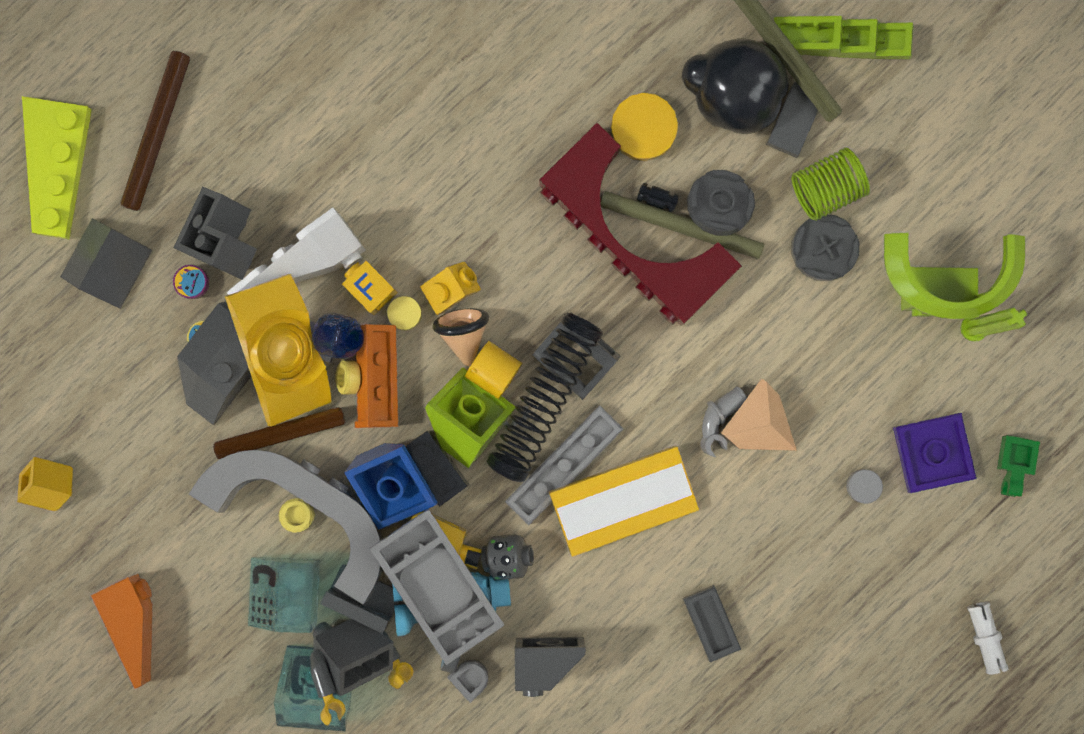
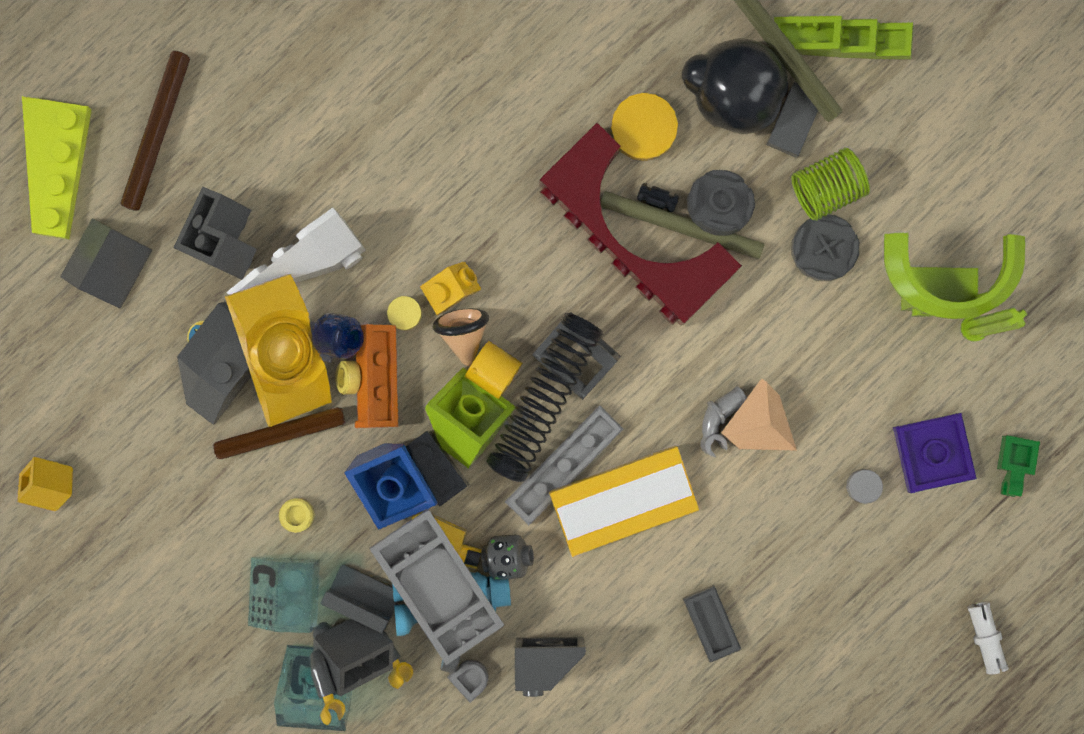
orange slope [91,574,153,689] -> none
tile [173,265,209,299] -> none
light grey arch [189,450,383,604] -> none
yellow brick [342,261,398,316] -> none

